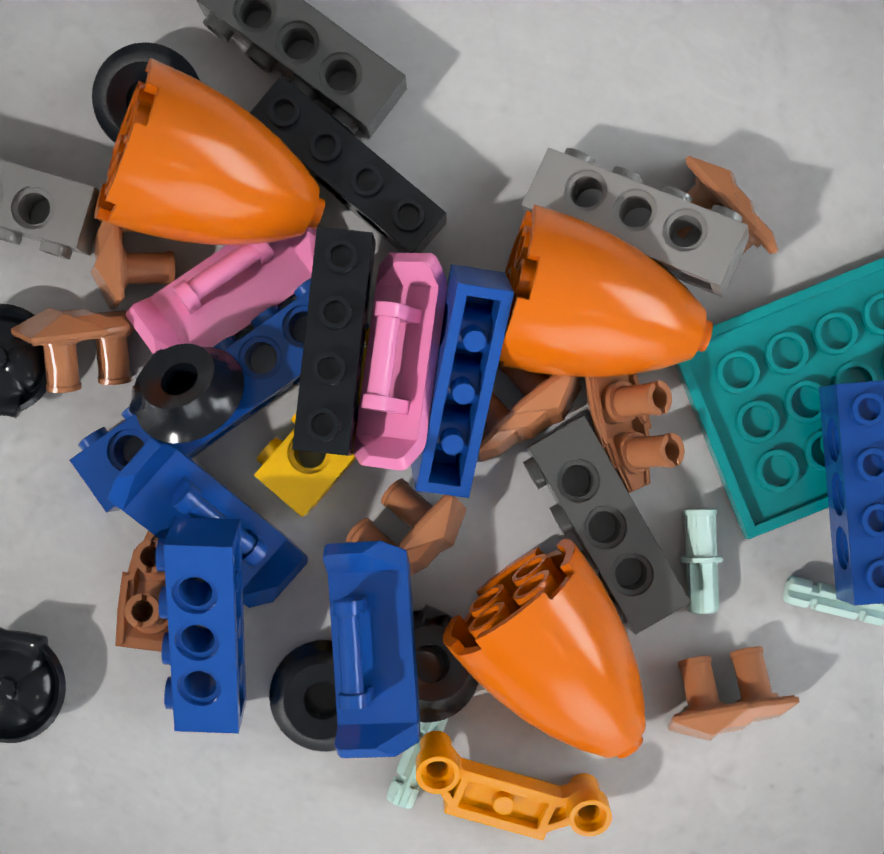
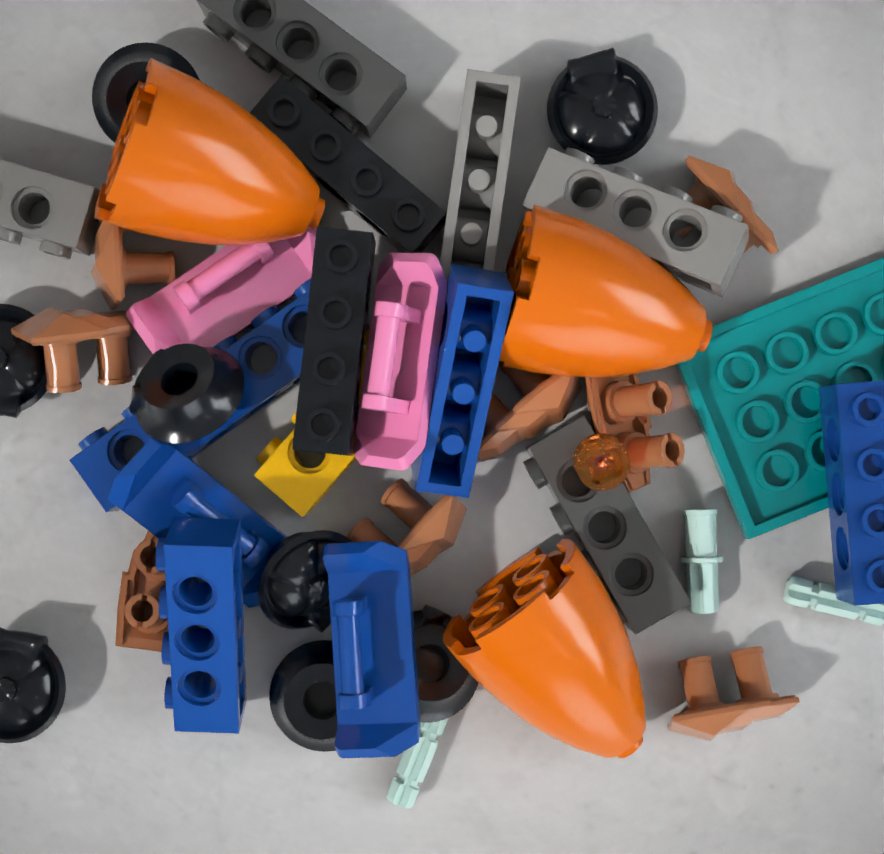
light orange plate [415,731,612,840] -> none
none -> black piece [258,530,352,633]
none -> light grey brick [440,69,521,281]
none -> black piece [547,48,658,165]
none -> clear orange tile [573,433,631,491]

